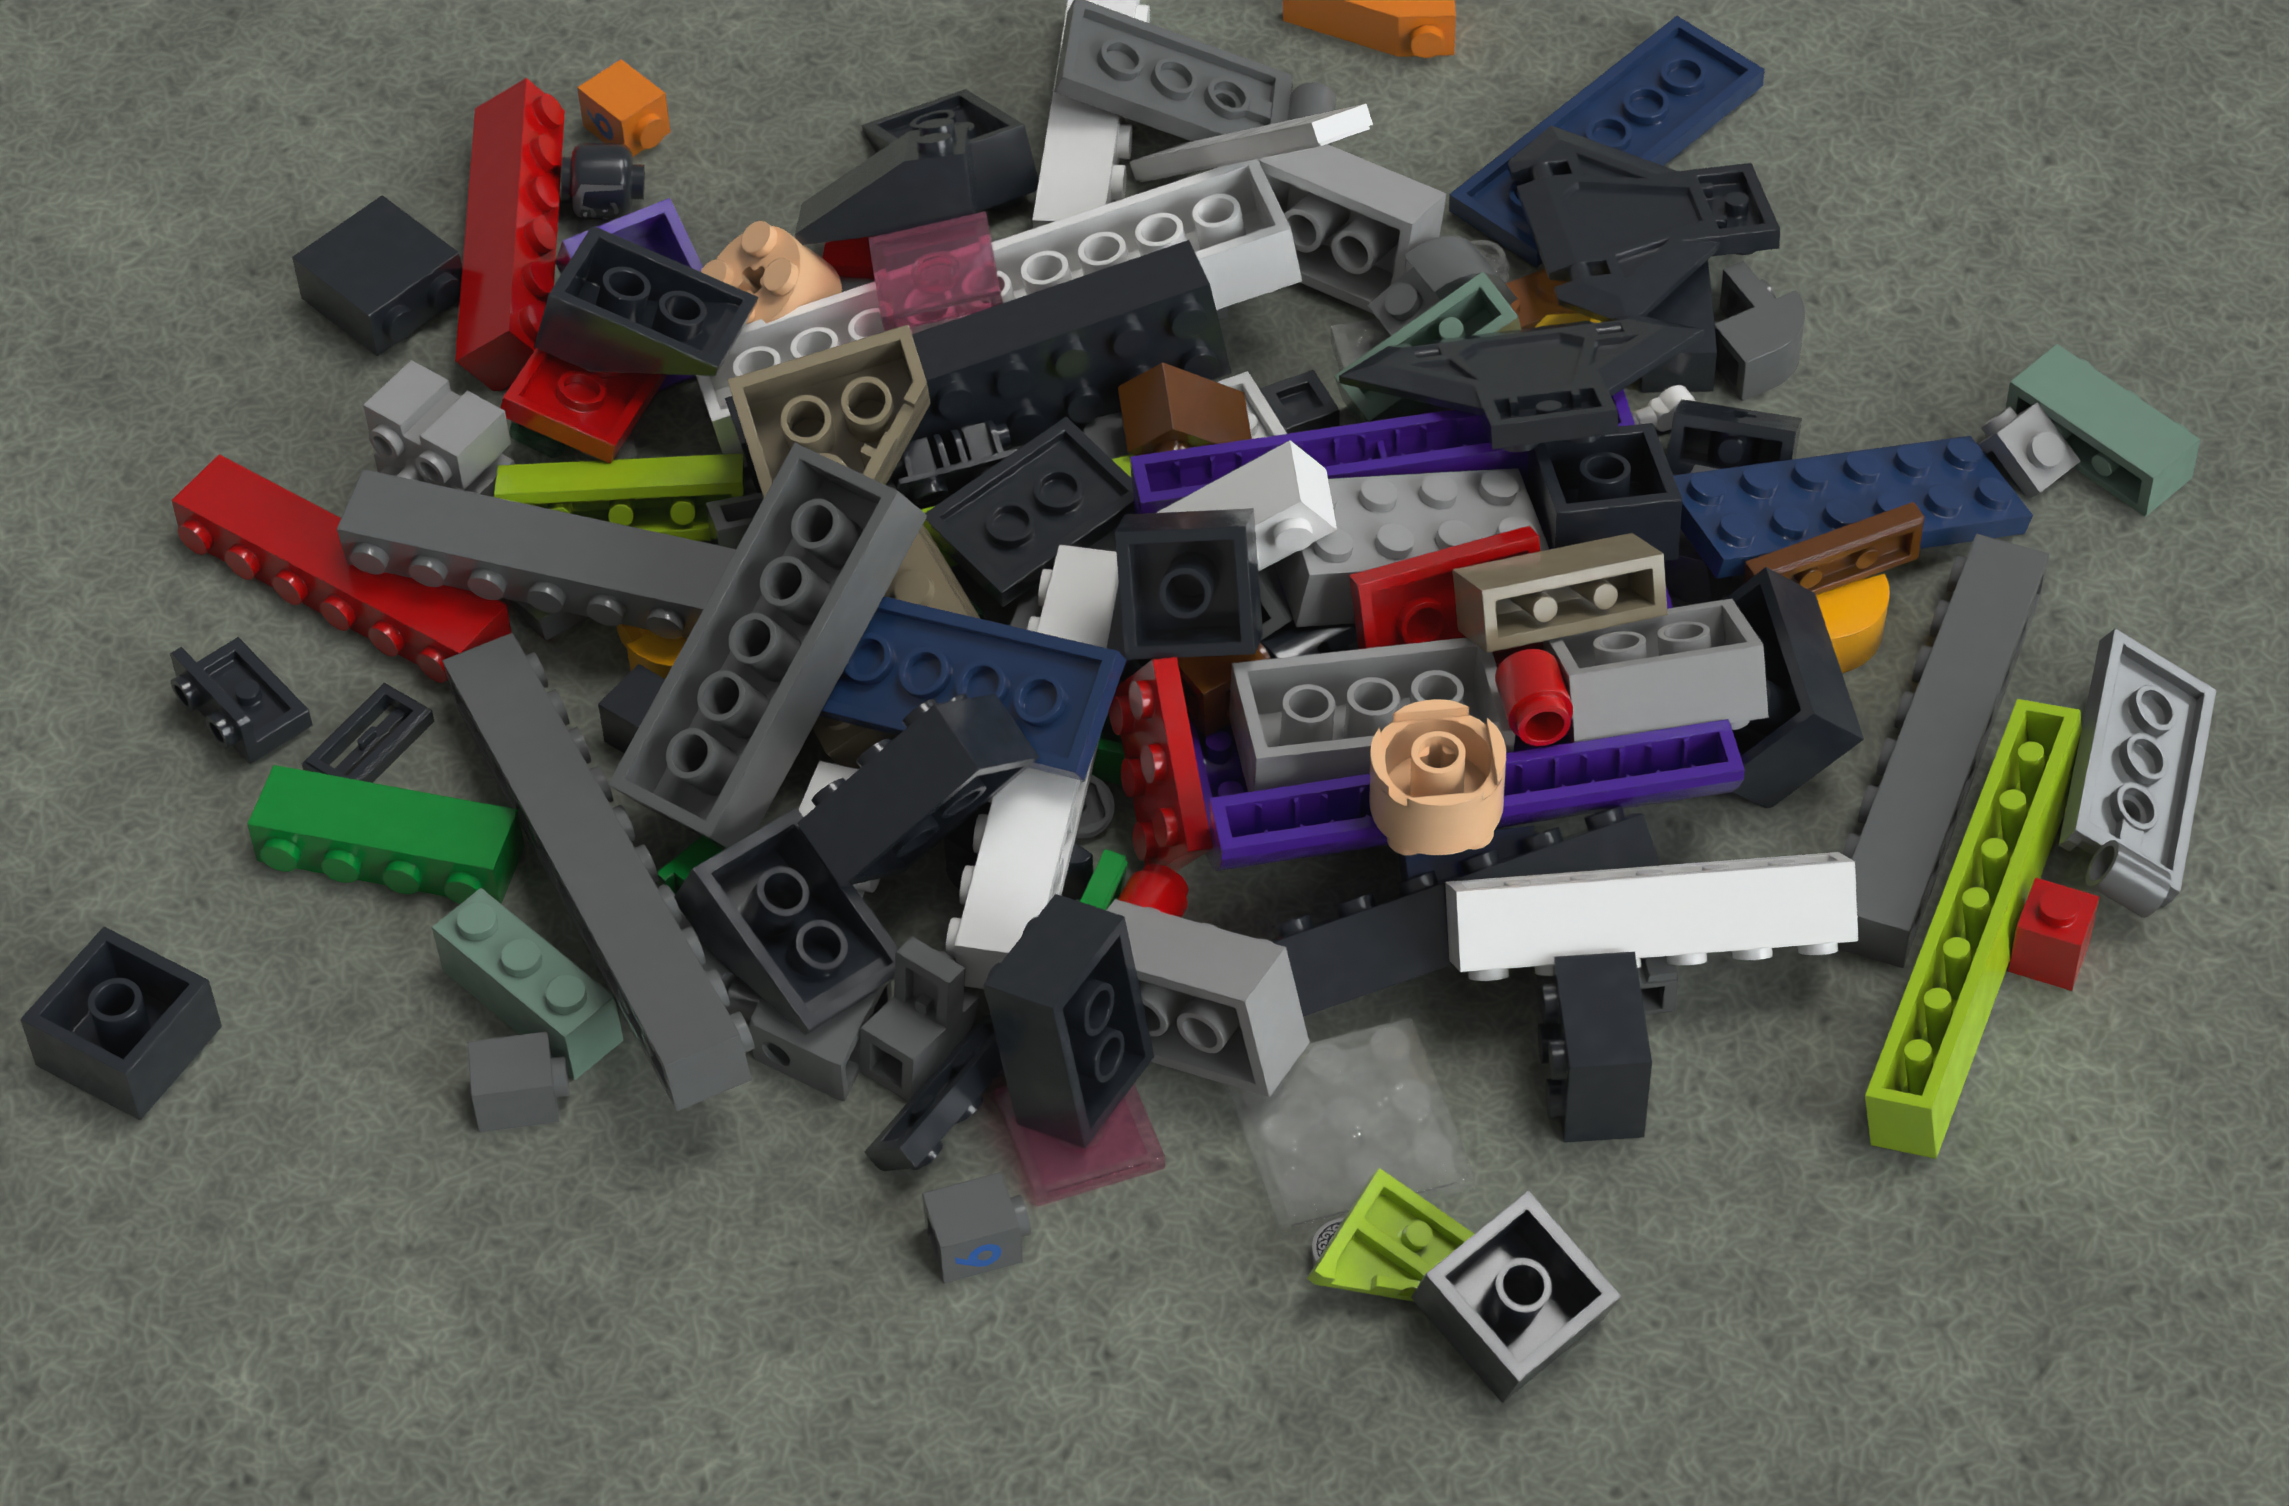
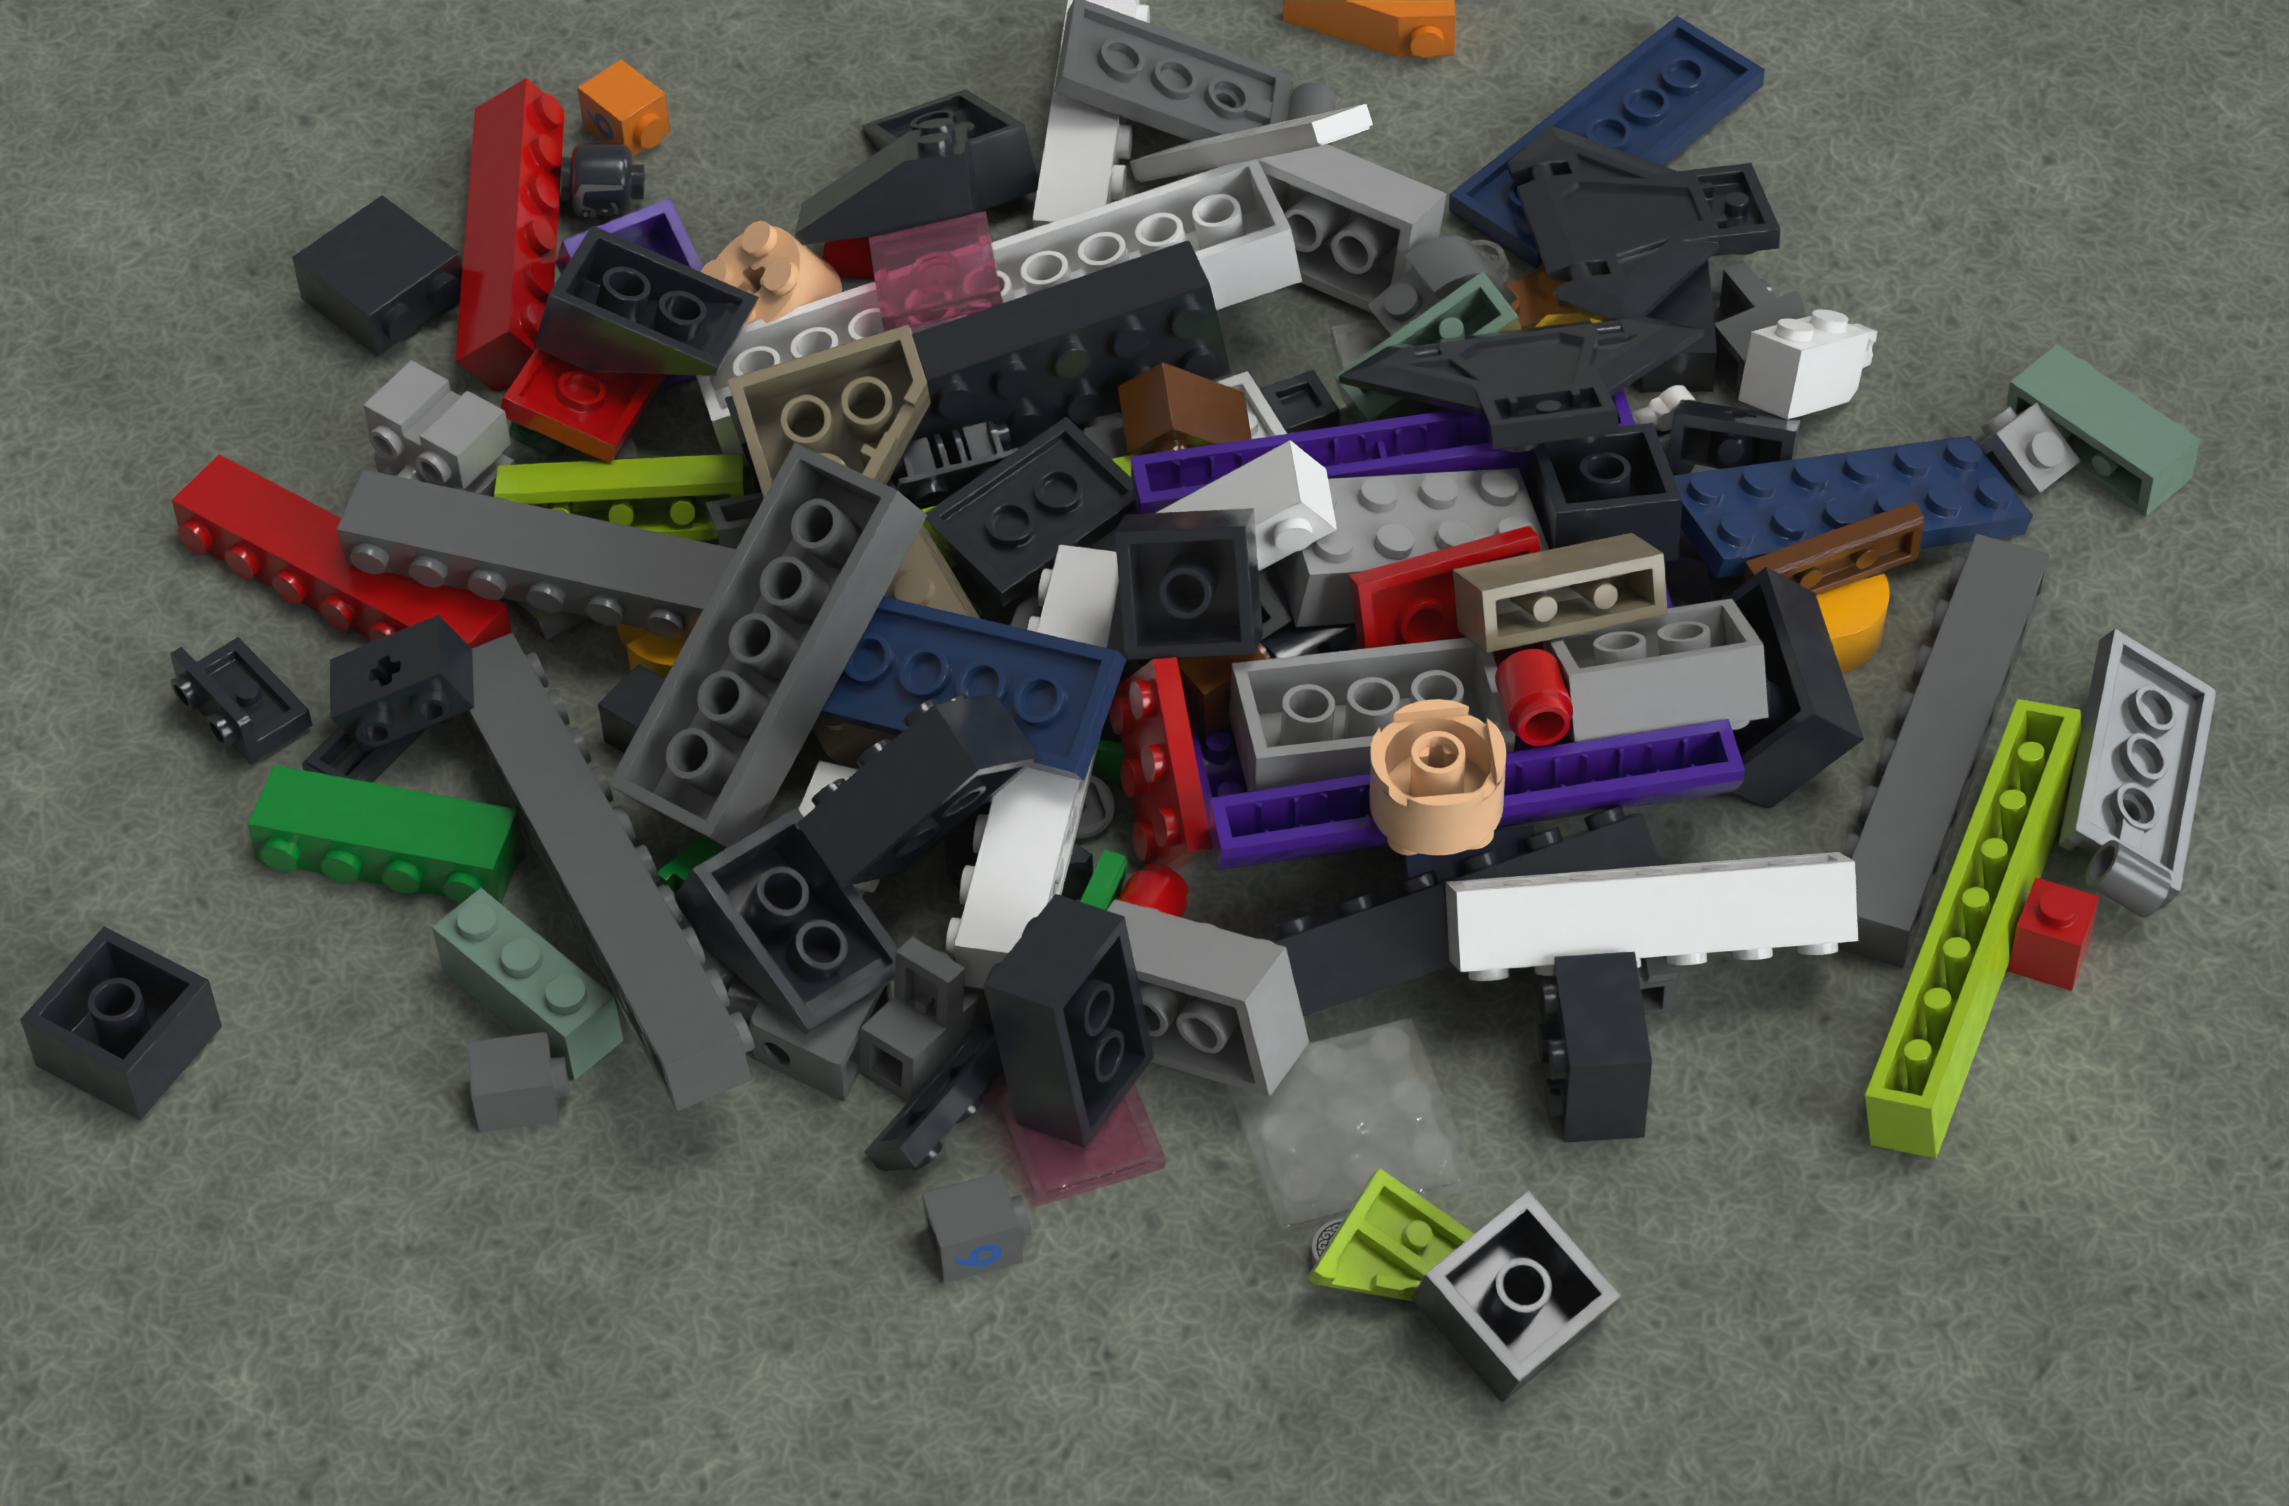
none -> black brick [330,615,474,752]
none -> white hinge [1738,309,1877,420]

